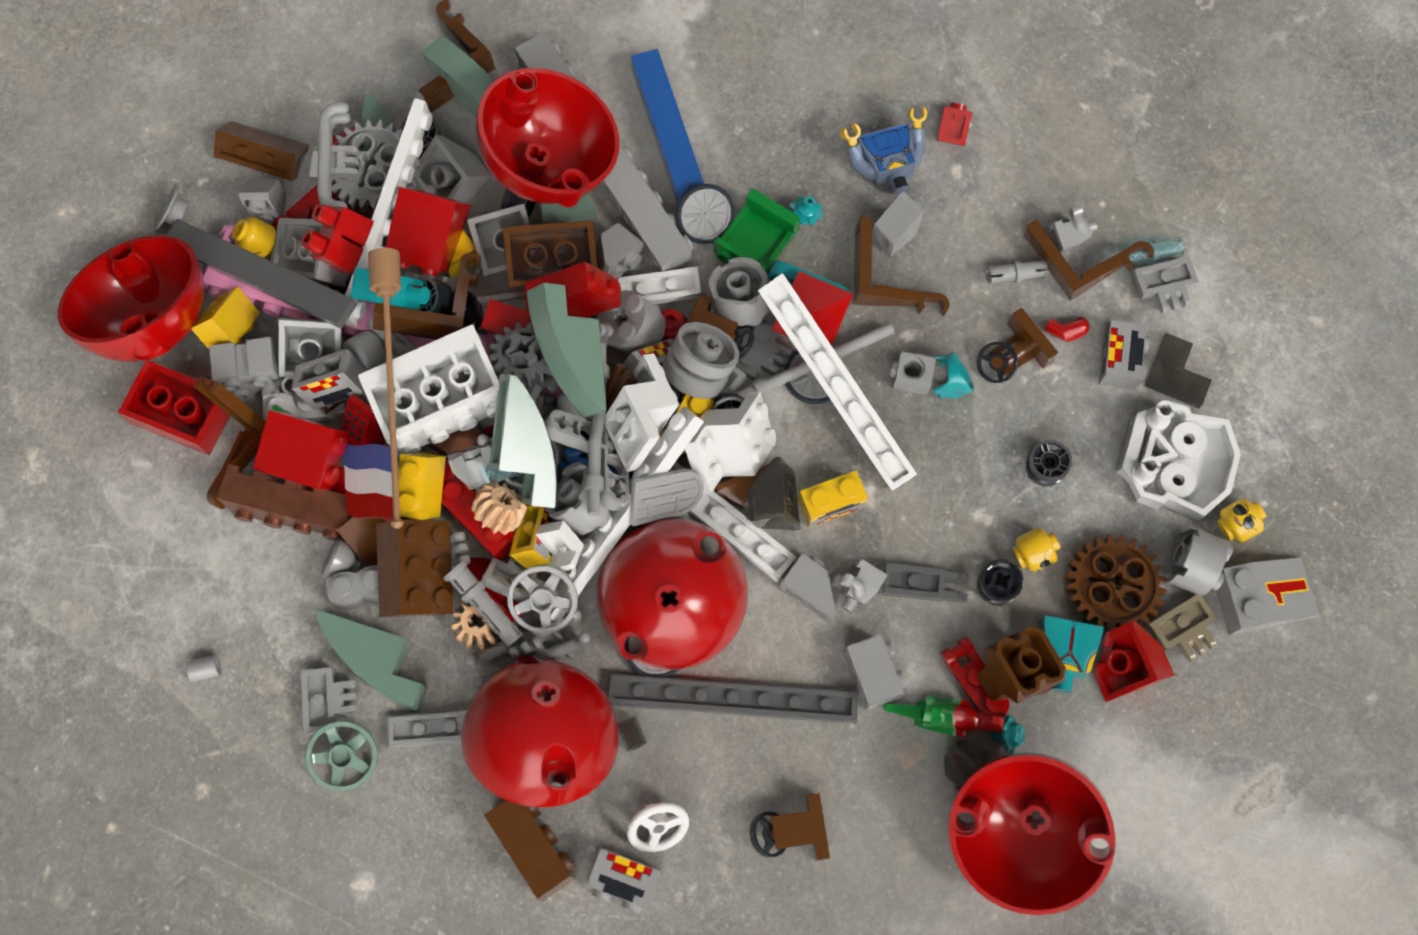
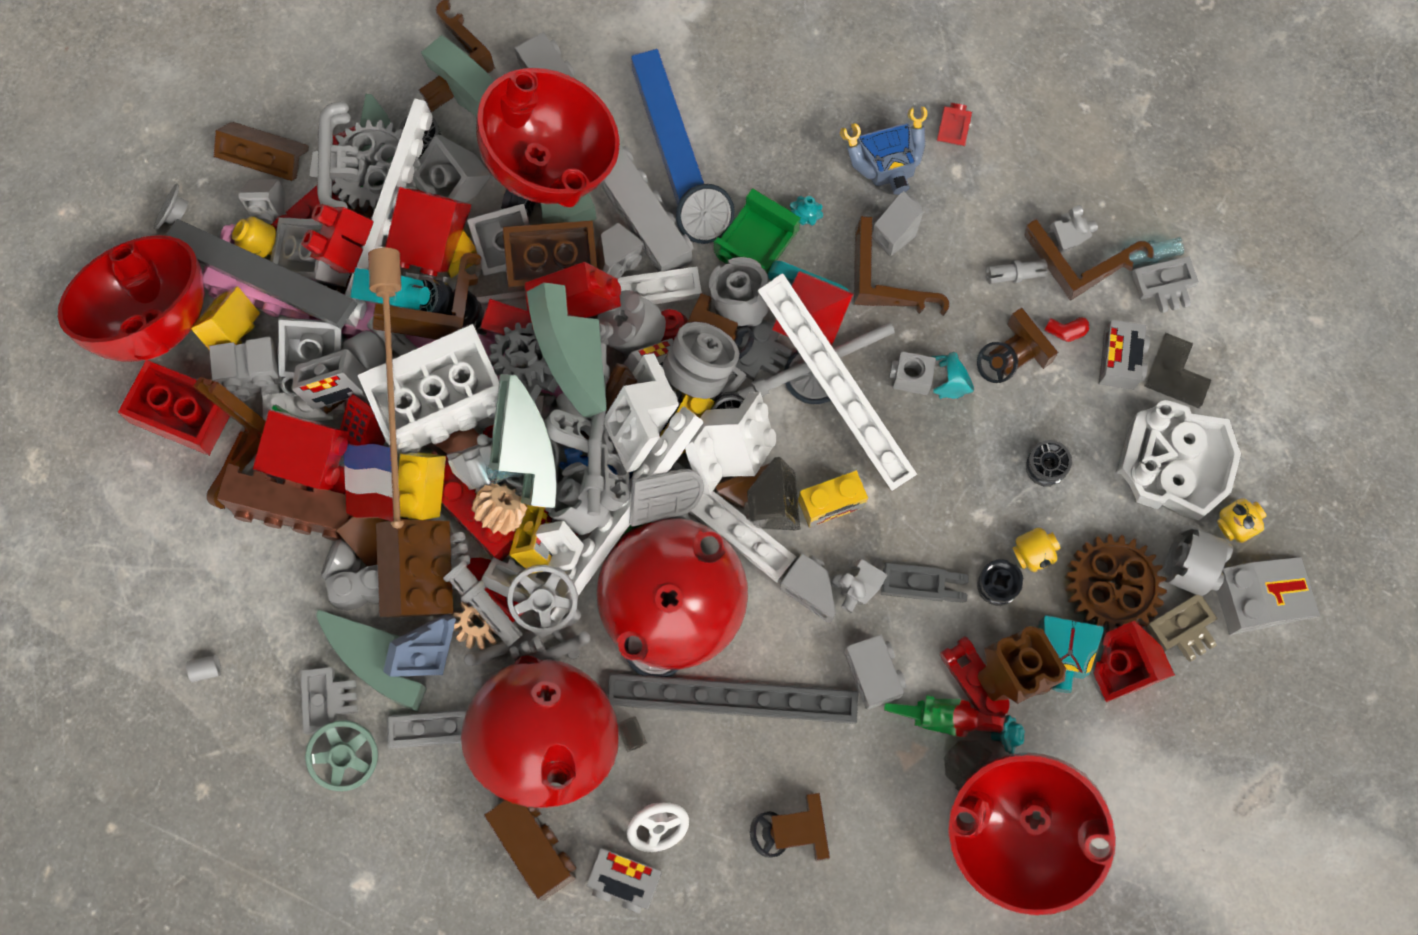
none -> sand blue wing [383,614,456,677]

